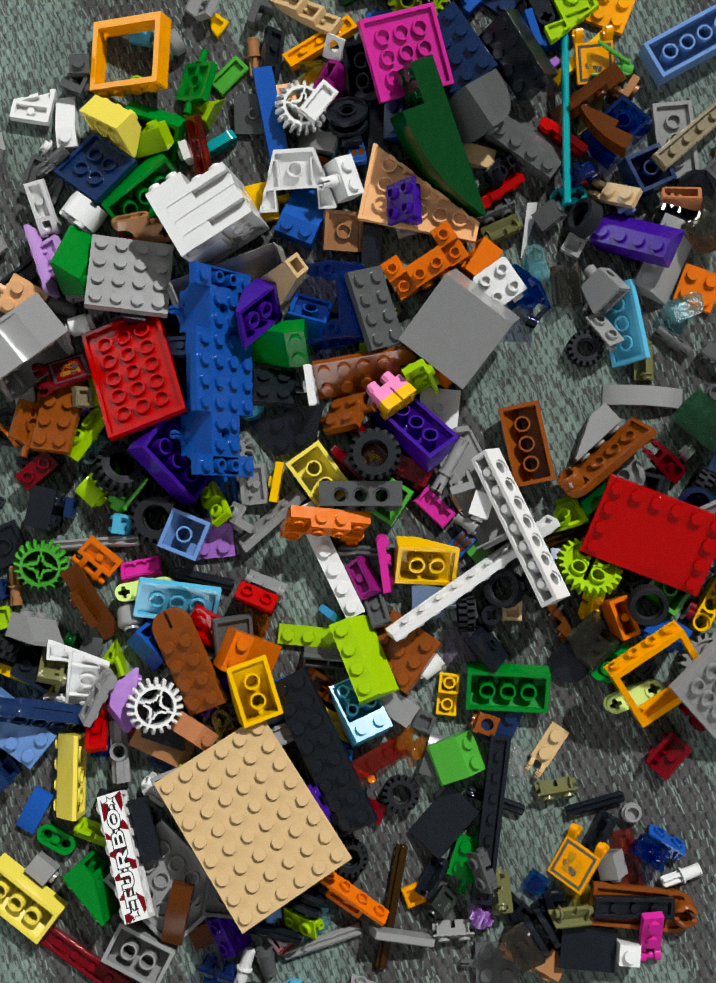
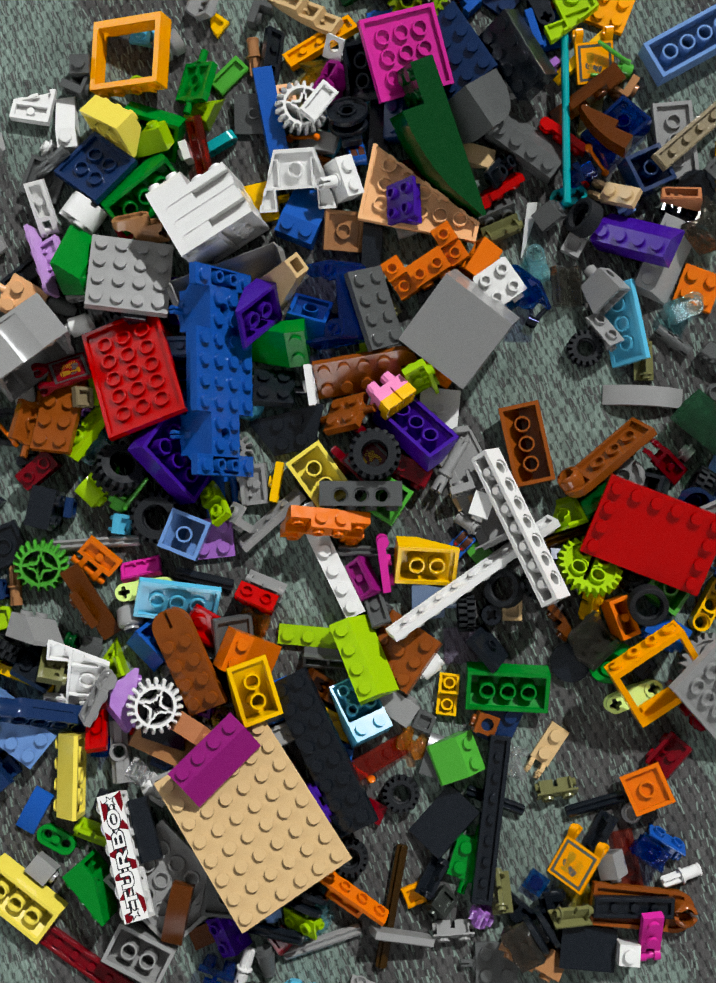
dark azure tile [318,604,344,622] -> none
dark pink plate [413,487,456,529] -> none
dark grey hinge [465,847,498,894] -> none
light grey slope [572,403,621,463] -> none
dark red tile [679,599,698,623] -> none
none -> clear tile [125,757,153,786]
none -> magenta slope [168,713,261,808]
none -> orange hinge [286,133,321,143]
none -> orange hinge [585,144,609,177]
none -> orange plate [619,762,676,817]

